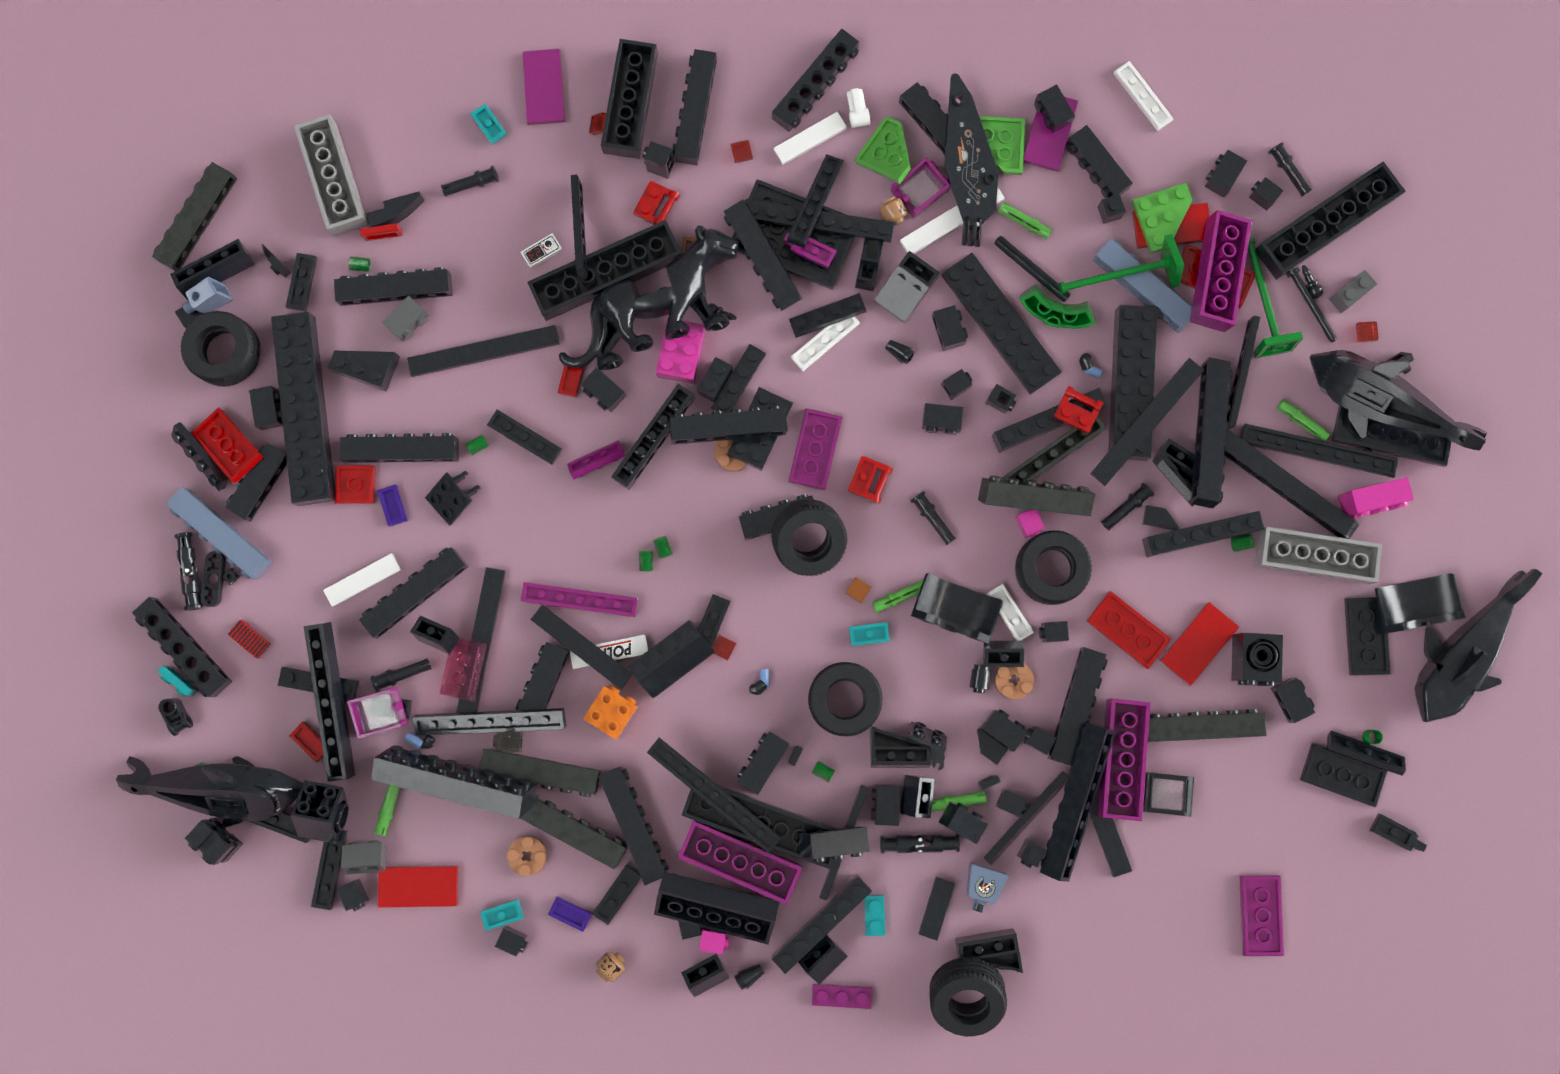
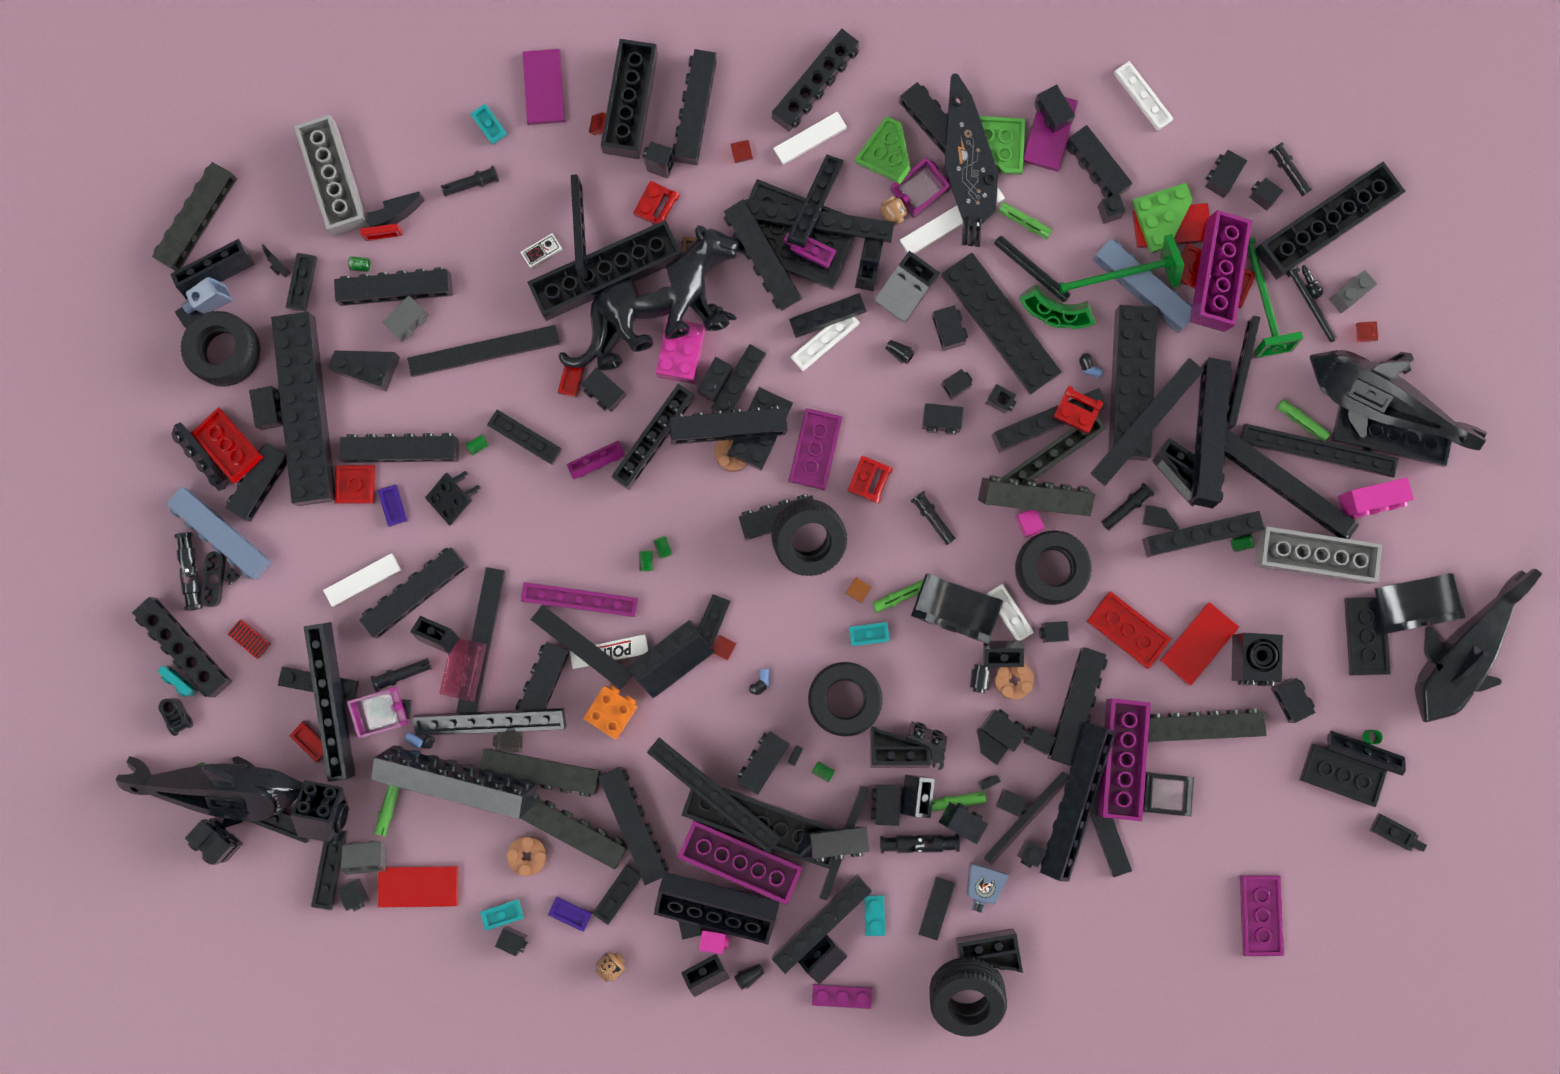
white piece [846,88,870,128] -> none

